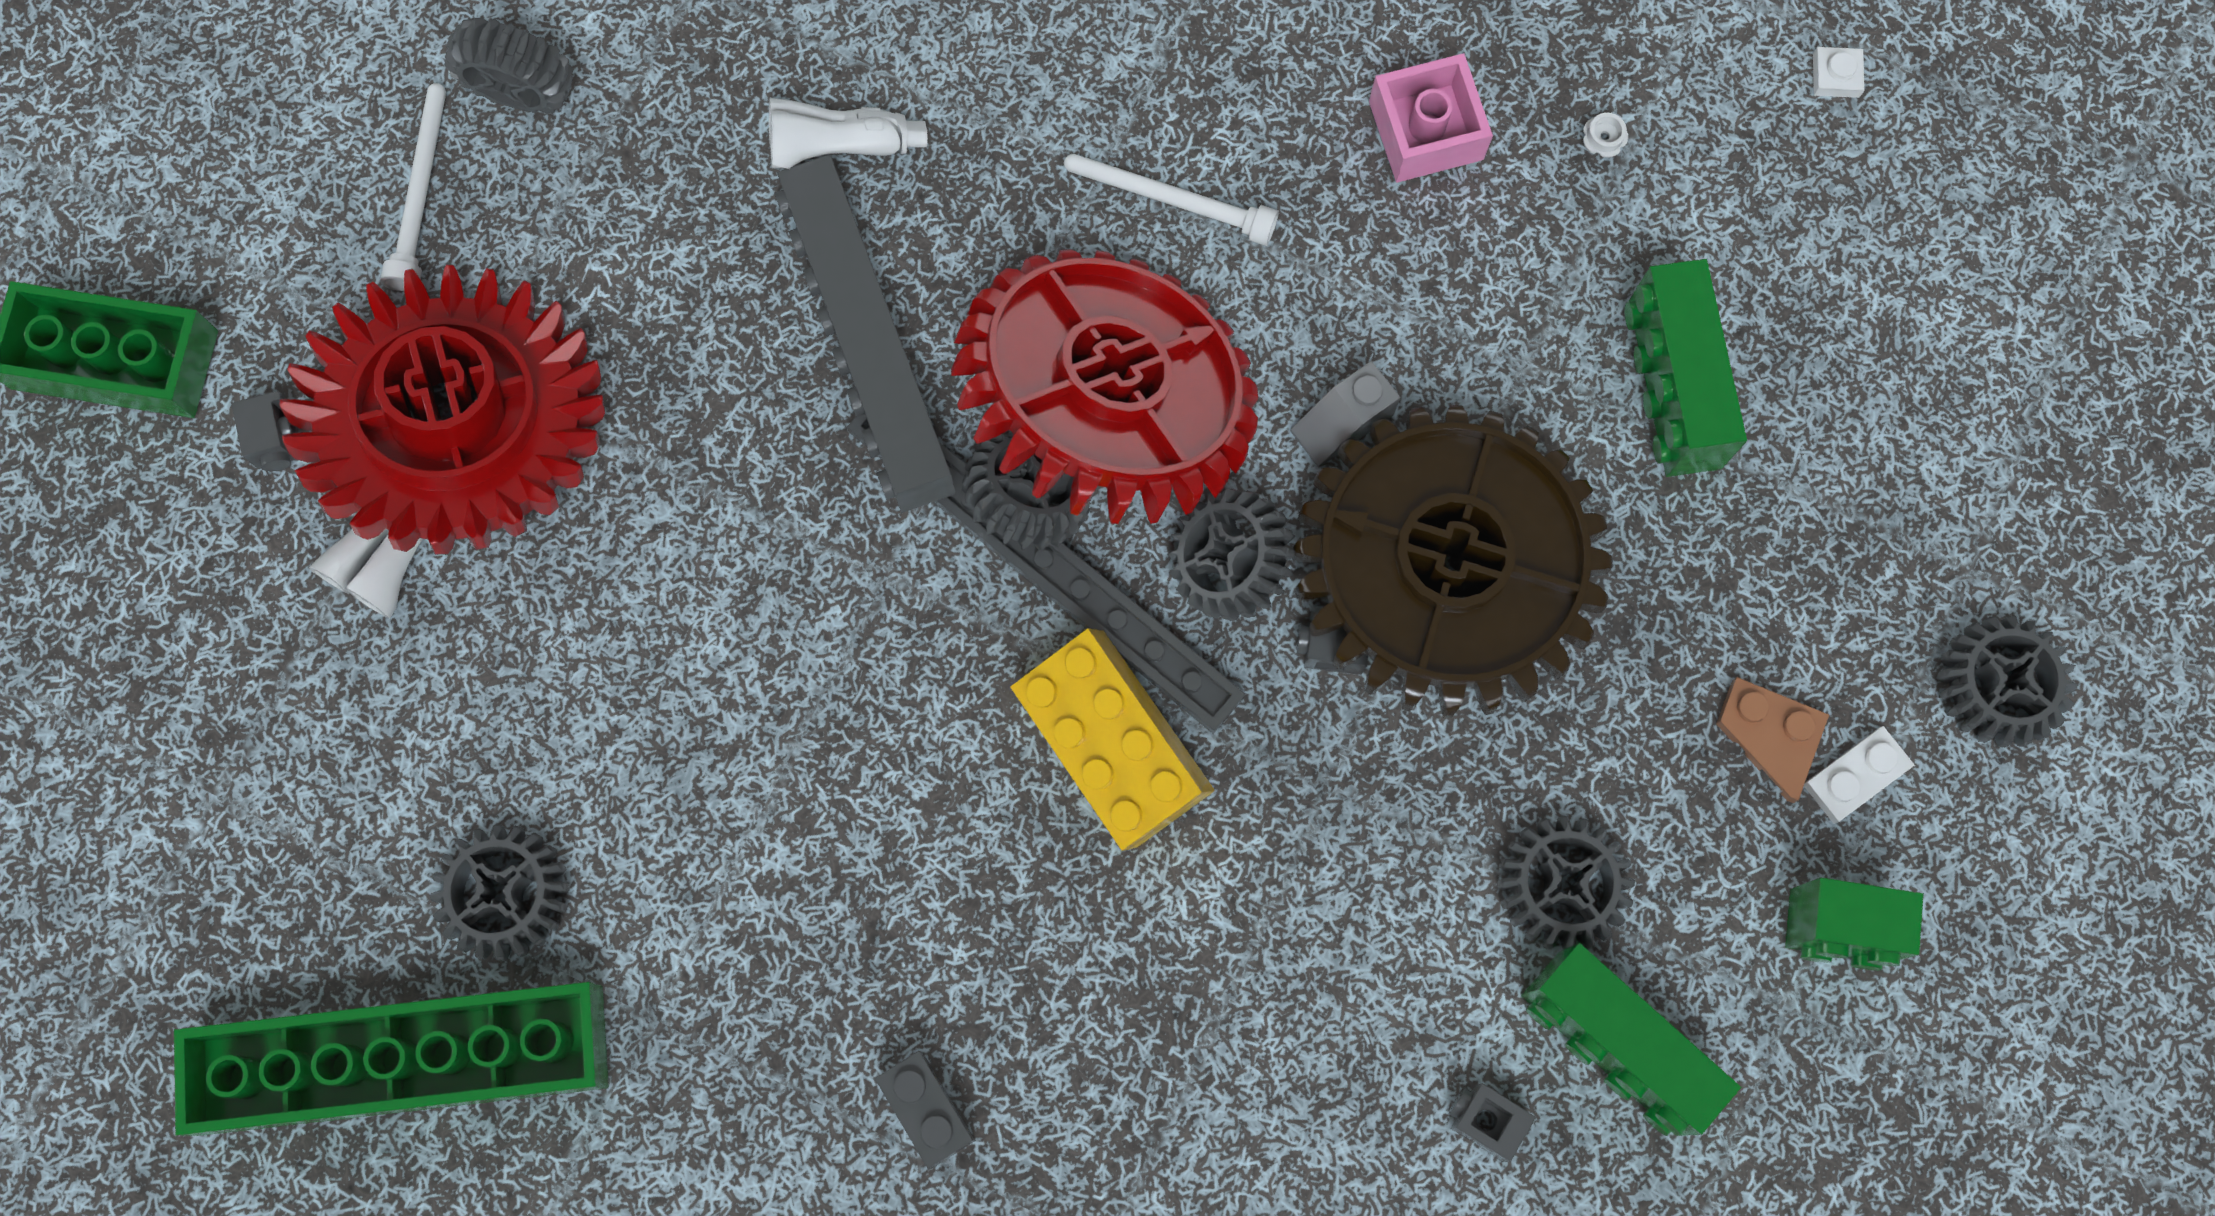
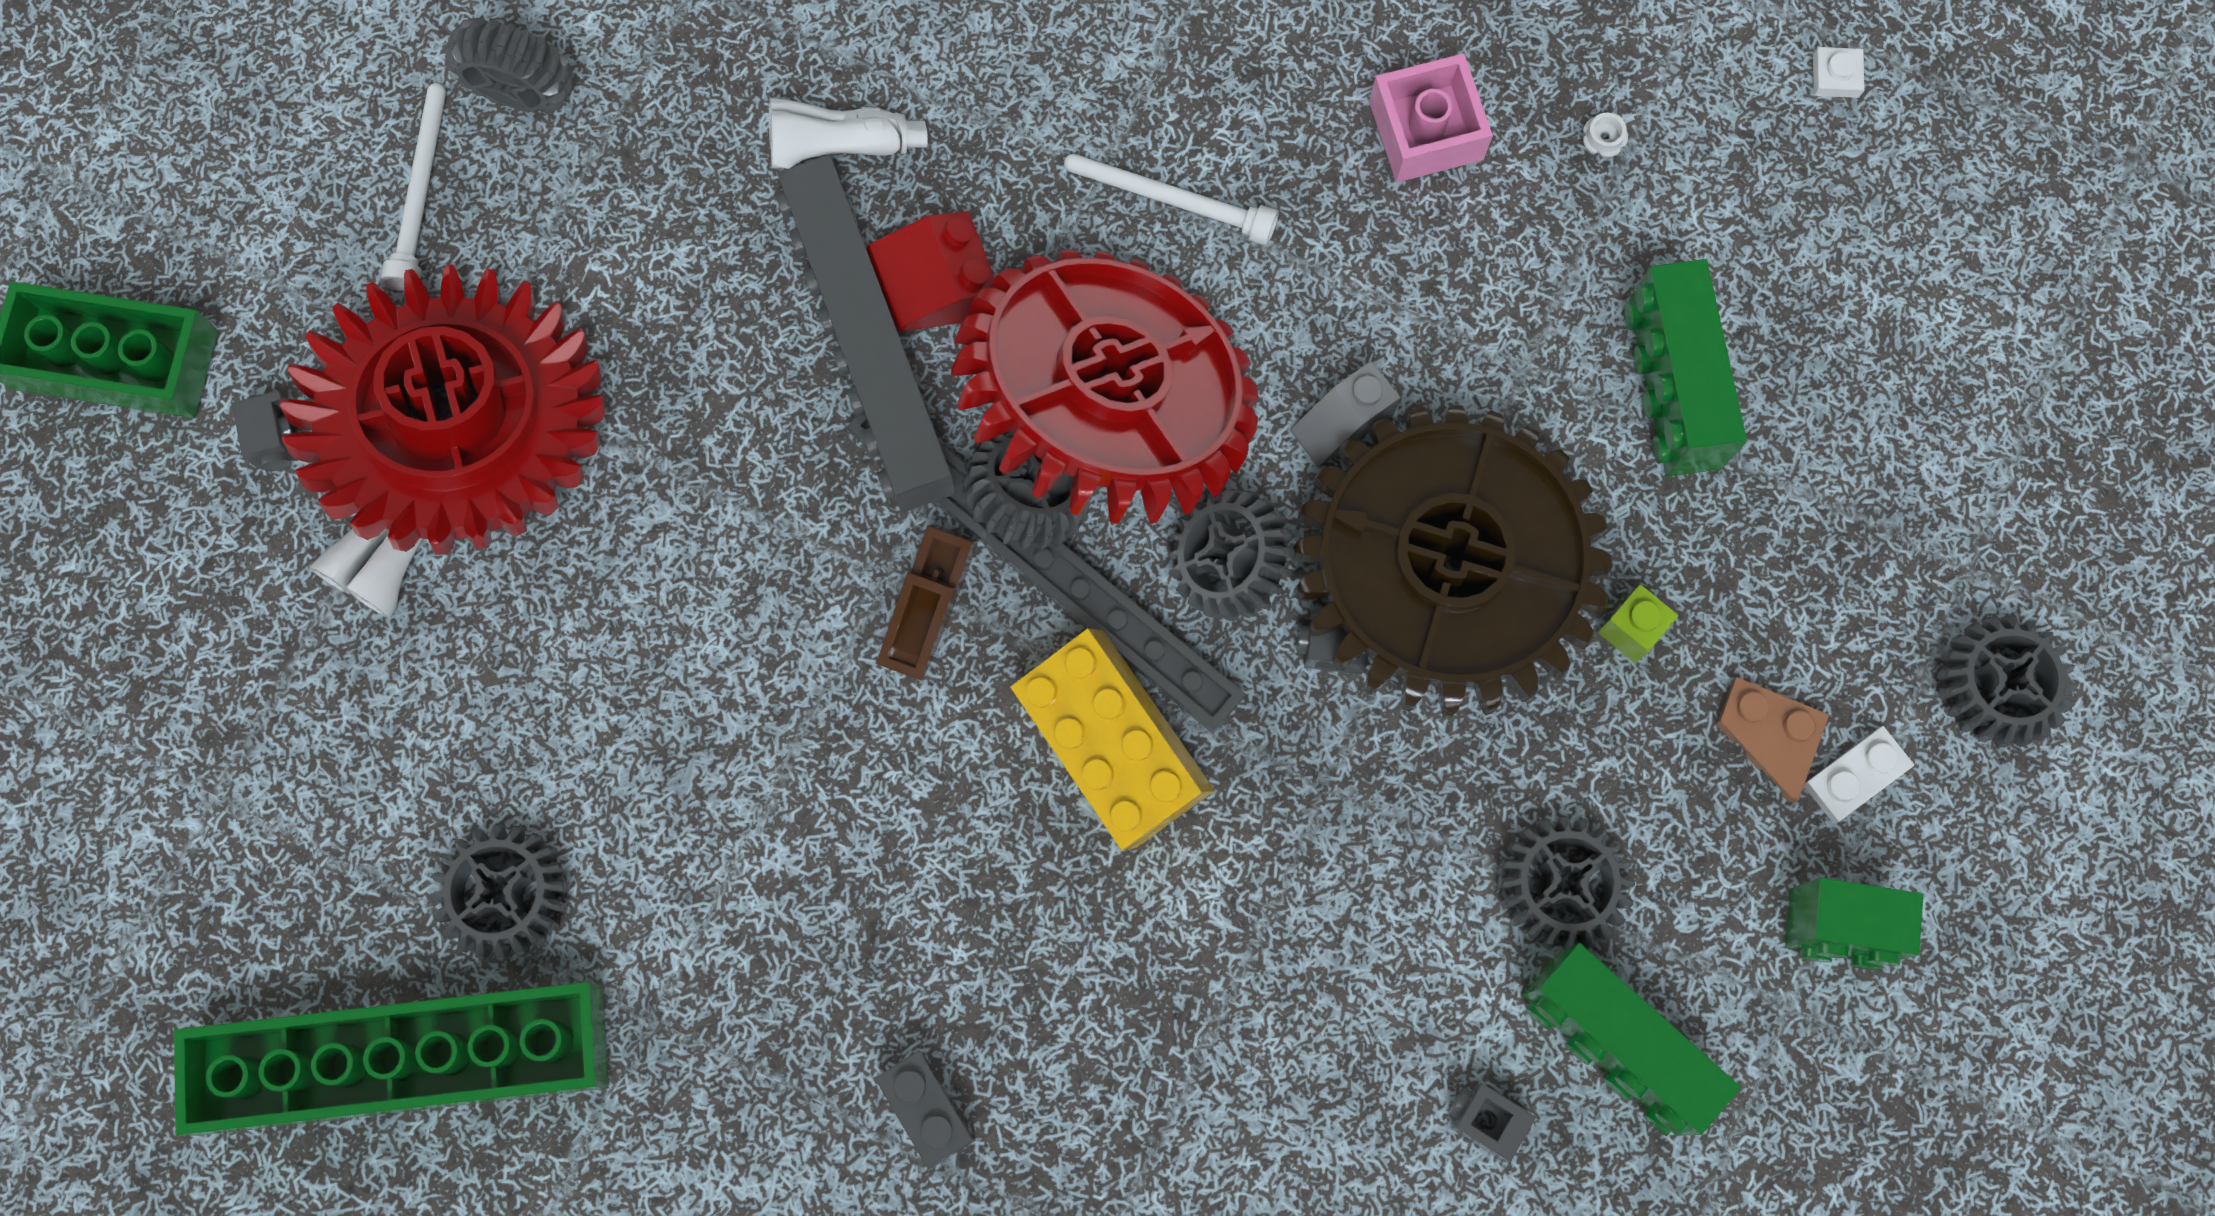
none -> red slope [866,211,994,332]
none -> reddish brown slope [876,524,979,680]
none -> lime brick [1597,584,1679,664]

